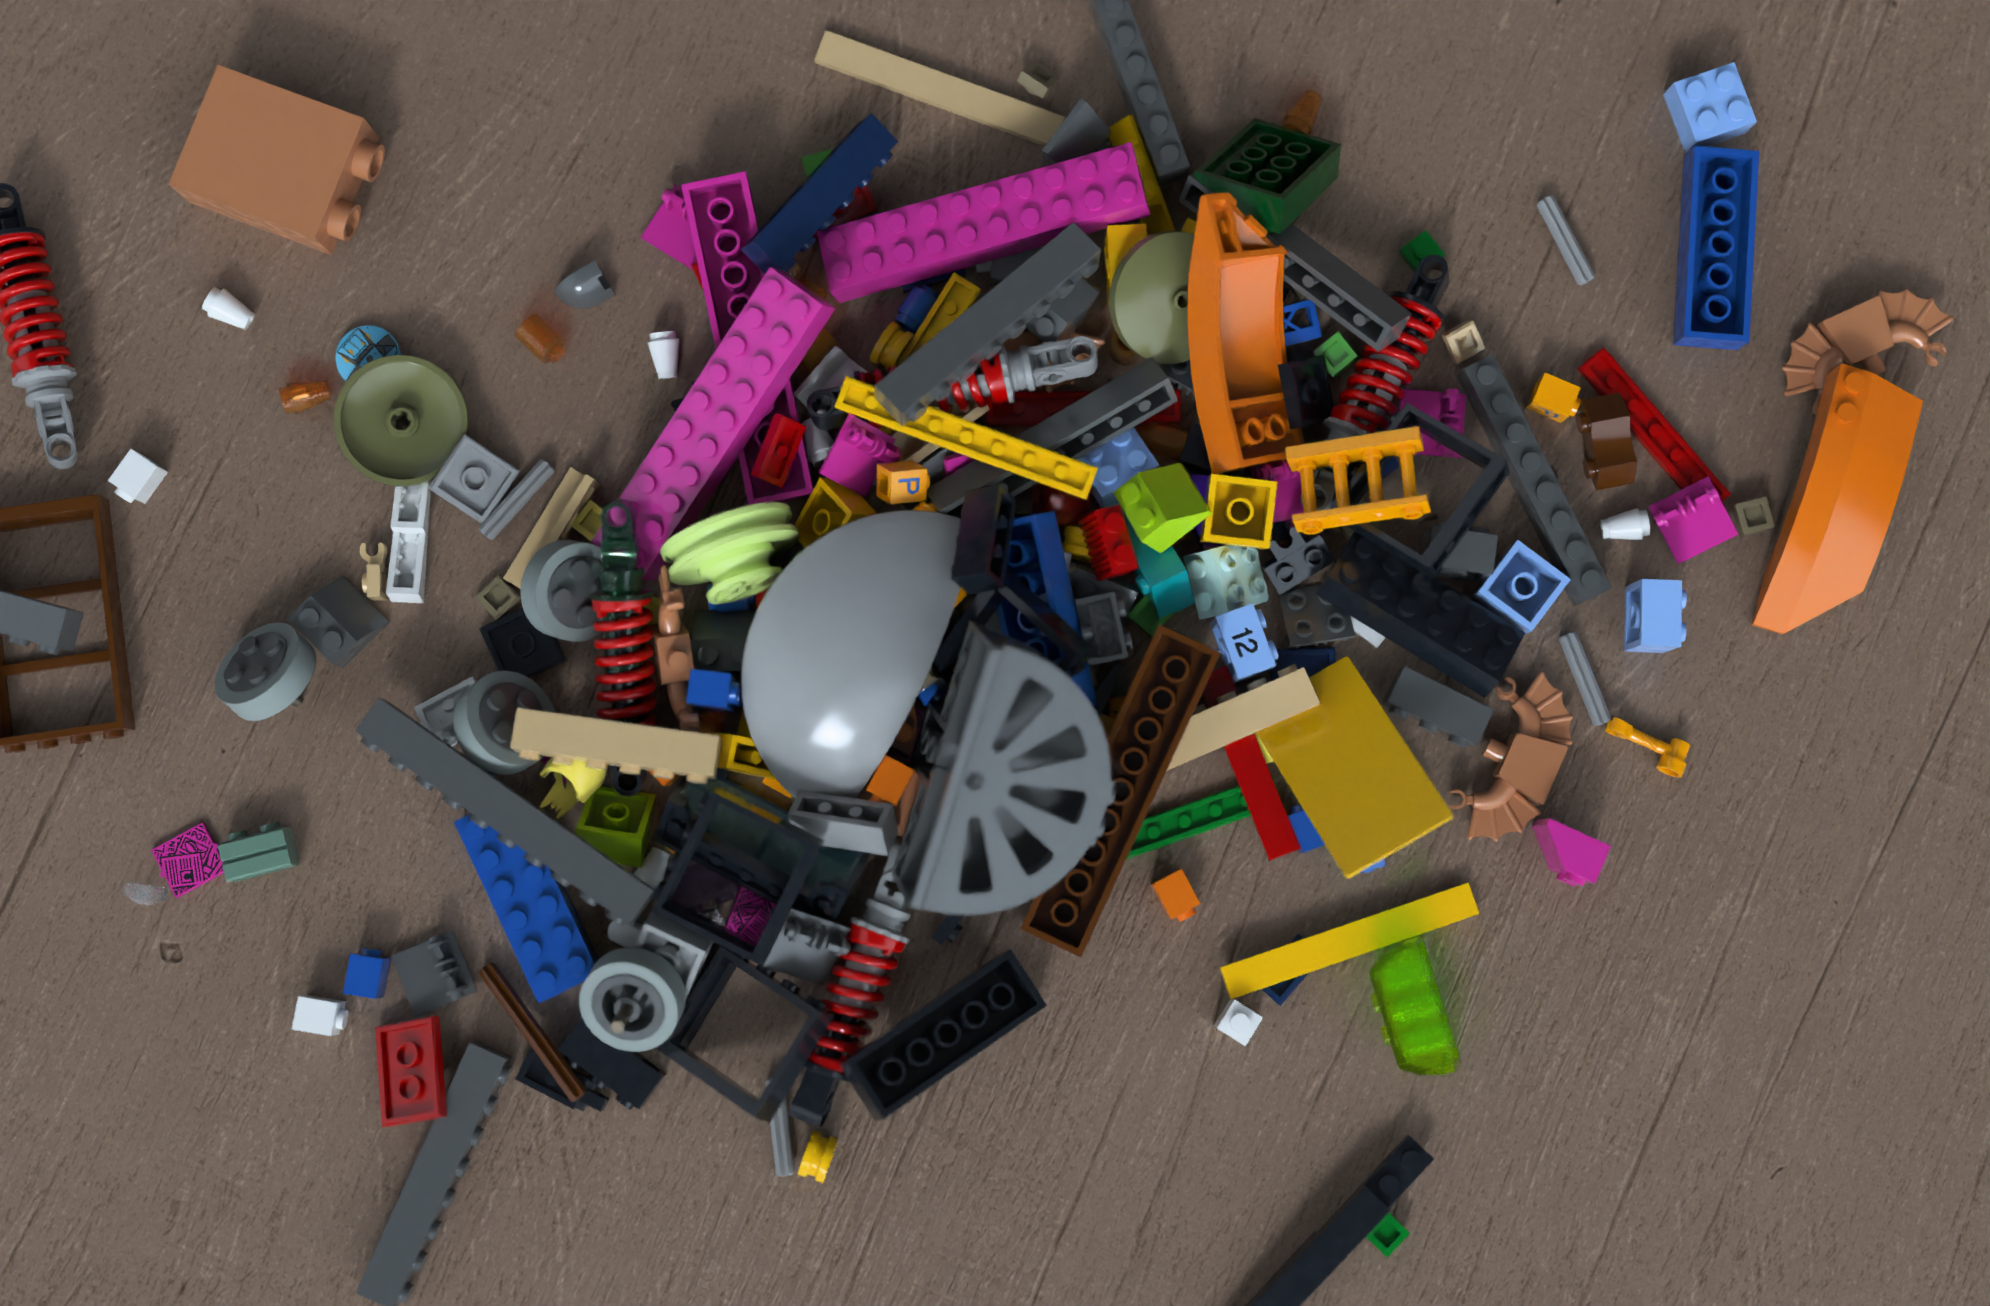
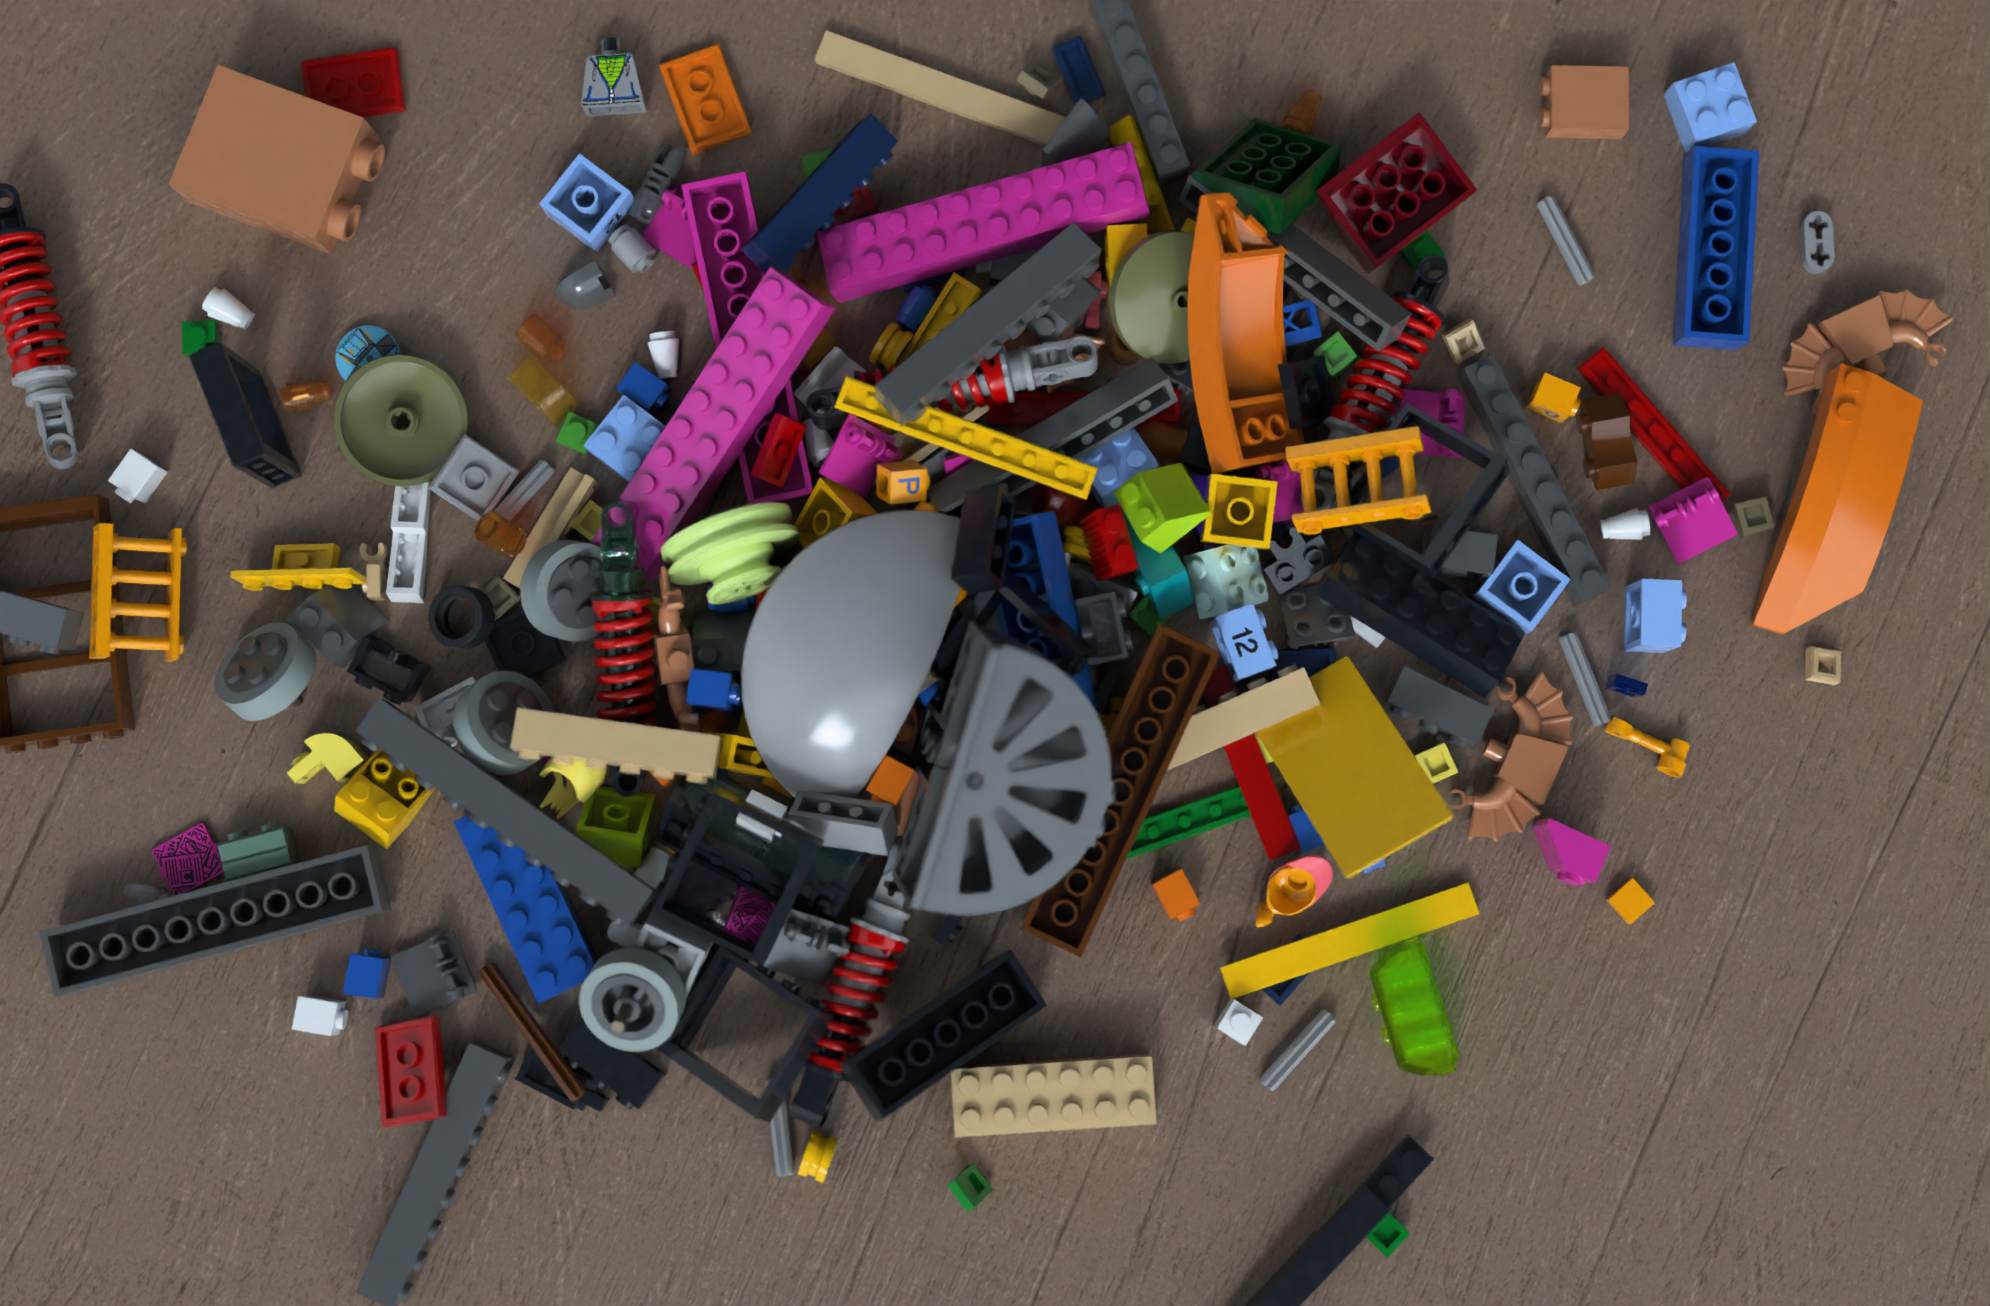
none -> dark grey brick [40,845,392,997]
none -> light orange fence [89,523,187,662]
none -> green plate [182,321,218,356]
none -> black window [188,342,302,488]
none -> yellow bracket [230,543,366,591]
none -> light yellow brick [287,733,369,784]
none -> red tile [301,47,406,118]
none -> yellow slope [334,749,436,849]
none -> black window [347,637,432,705]
none -> black tyre [428,585,495,649]
none -> clear orange brick [474,511,526,558]
none -> clear yellow brick [507,355,580,427]
none -> light blue brick [539,153,634,253]
none -> bright green plate [556,412,599,456]
none -> light grey torso [582,38,647,117]
none -> light blue brick [583,395,666,483]
none -> light grey brick [608,224,656,273]
none -> blue brick [616,362,671,416]
none -> dark grey hinge [629,144,687,224]
none -> orange tile [659,43,752,156]
none -> white brick [736,789,789,844]
none -> green plate [947,1163,993,1212]
none -> tan brick [951,1054,1157,1137]
none -> dark blue tile [1051,36,1106,105]
none -> coral plate [1085,271,1107,329]
none -> light orange hair [1255,855,1333,927]
none -> light grey axle [1260,1009,1336,1091]
none -> dark red slope [1316,112,1478,274]
none -> light yellow plate [1414,742,1458,784]
none -> nougat brick [1539,65,1629,139]
none -> clear blue tile [1605,674,1648,698]
none -> light orange tile [1606,878,1655,925]
none -> light grey beam [1799,211,1835,274]
none -> tan tile [1805,646,1841,685]

